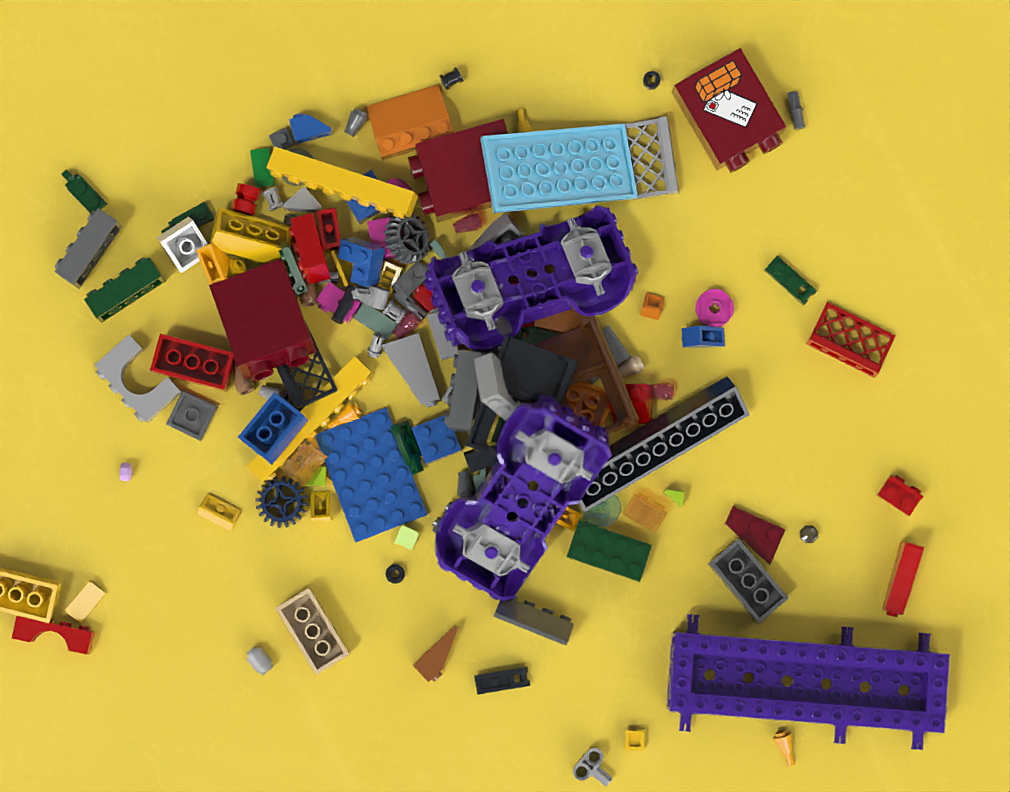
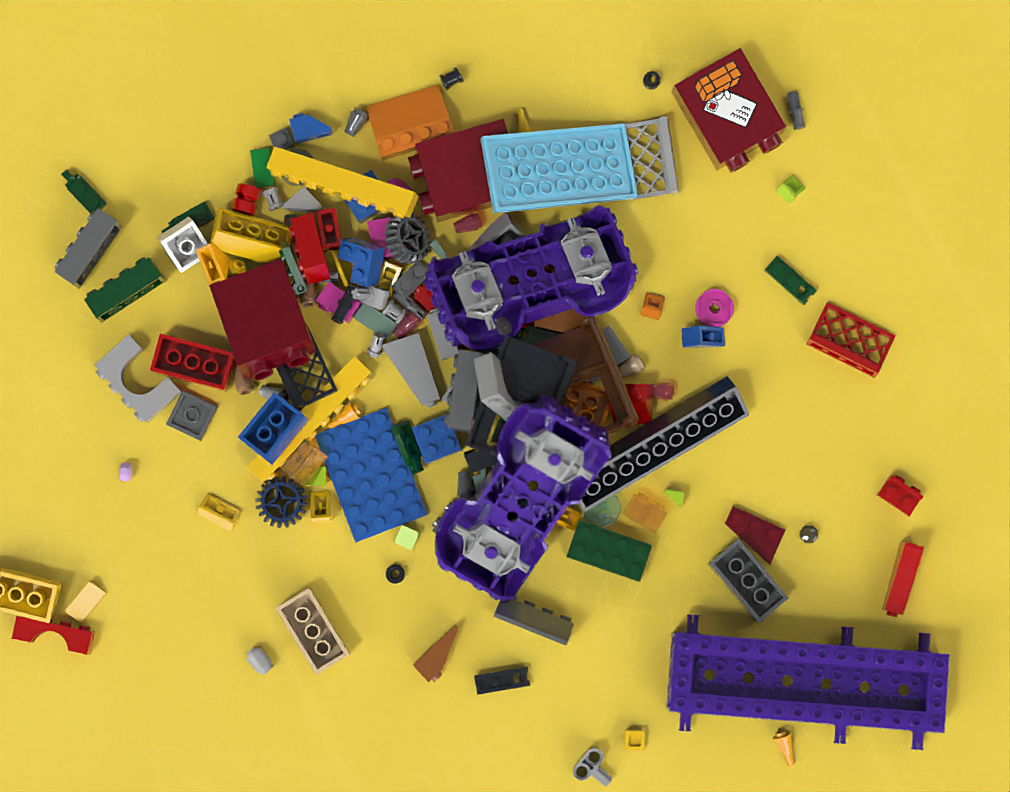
none -> lime slope [776,175,806,204]

